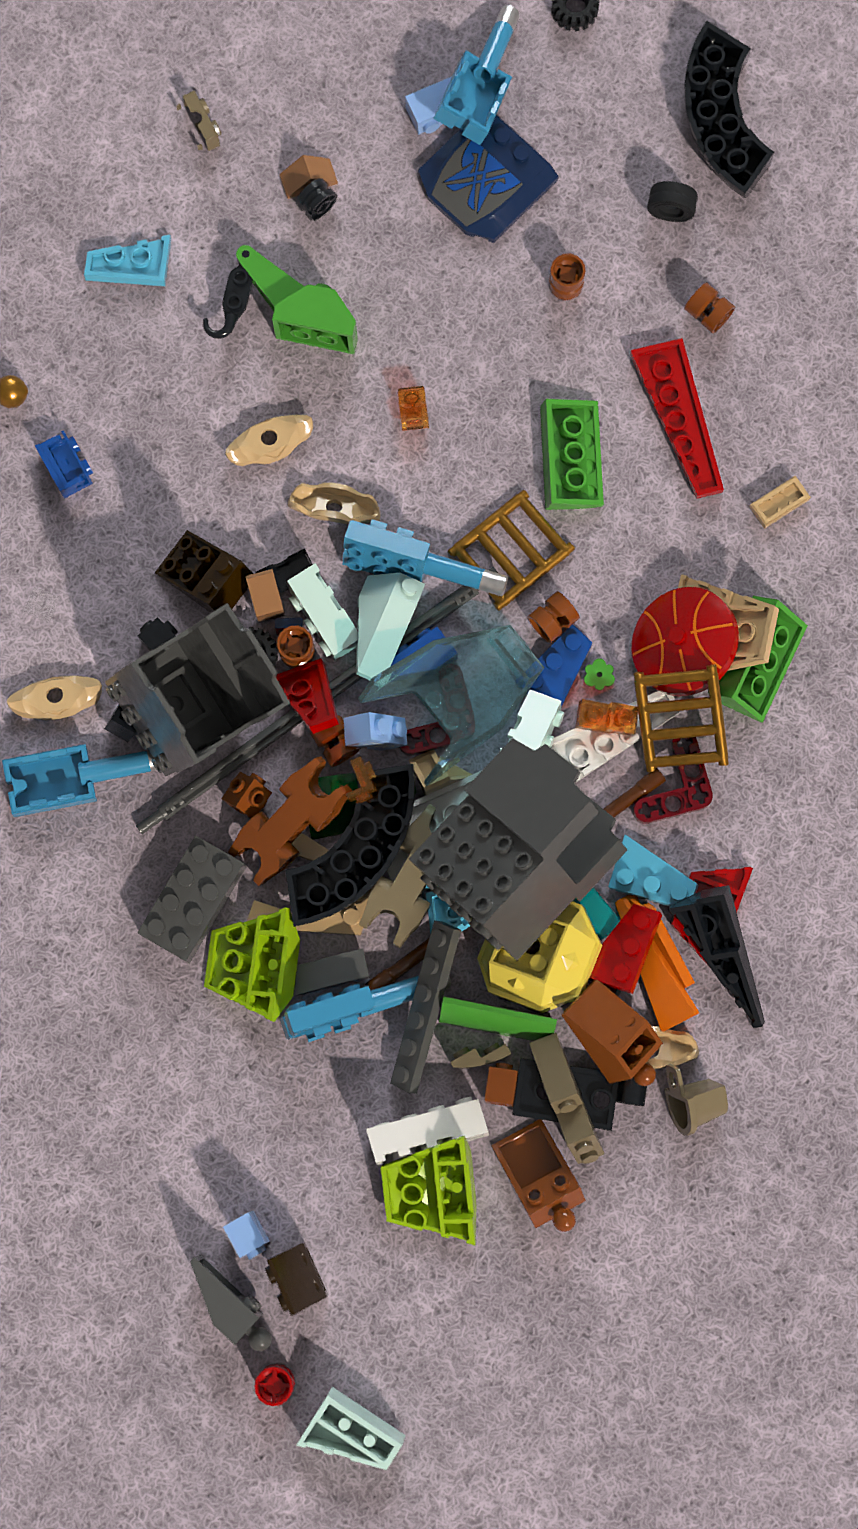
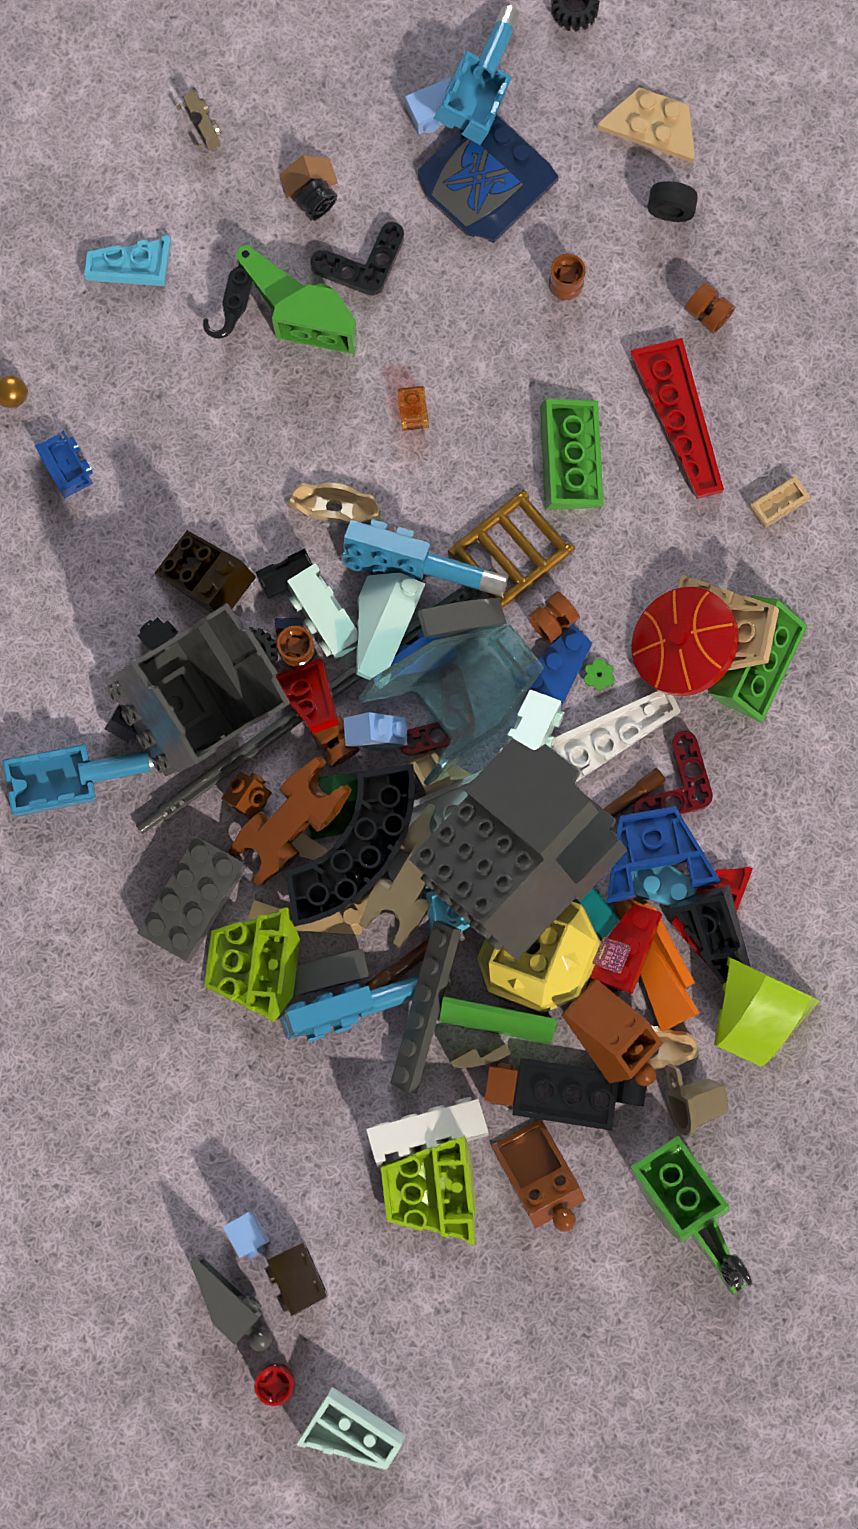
tan piece [7,675,102,720] -> none
tan piece [225,415,313,466] -> none
medium nougat slope [246,569,285,622] -> none
clear orange bracket [346,756,377,804] -> none
dark tan arch [529,1033,605,1164] -> none
clear orange slope [575,699,638,735] -> none
pearl gold bar [634,664,729,772] -> none
black brick [684,21,775,199] -> none
none -> black beam [311,222,404,296]
none -> dark grey slope [418,598,507,638]
none -> clear tile [593,937,631,974]
none -> tan wing [598,87,695,163]
none -> blue wing [607,806,720,903]
none -> bright green slope [631,1136,752,1295]
none -> lime wedge [714,957,820,1067]

